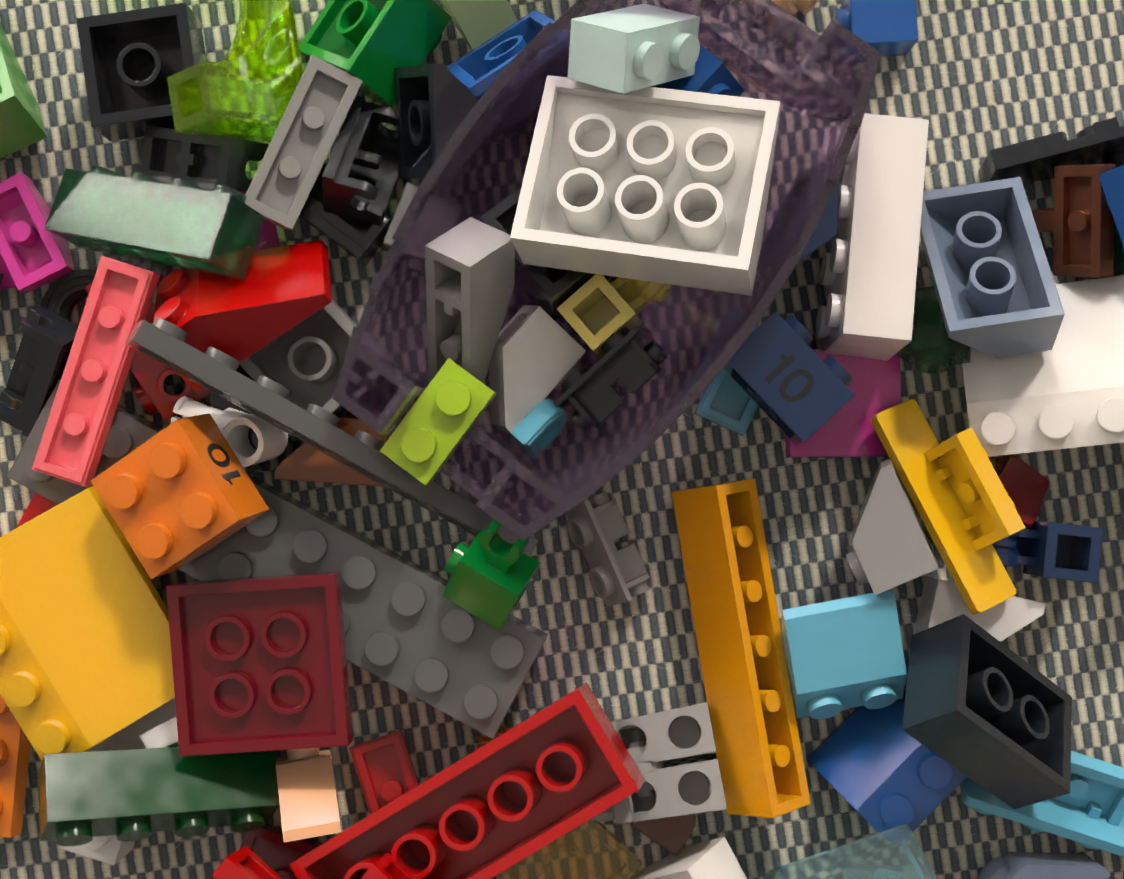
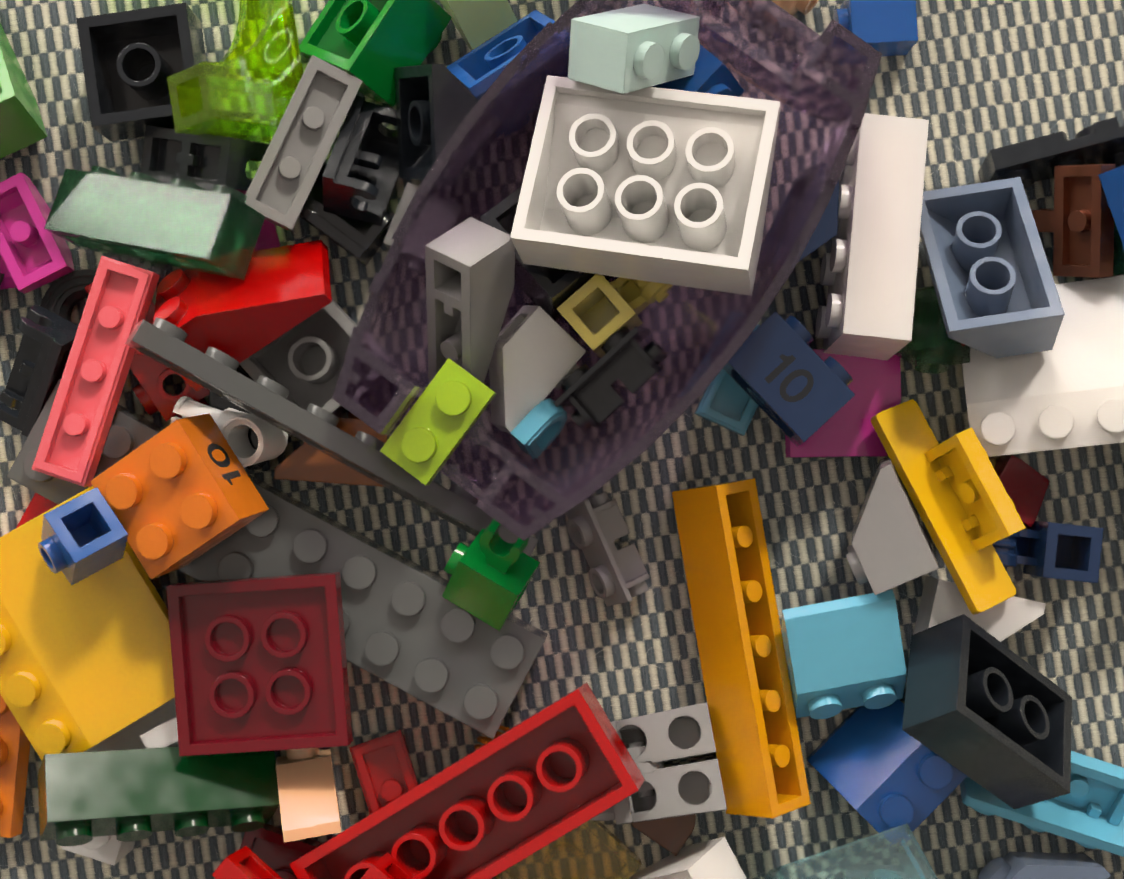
none -> brick [38,487,128,585]

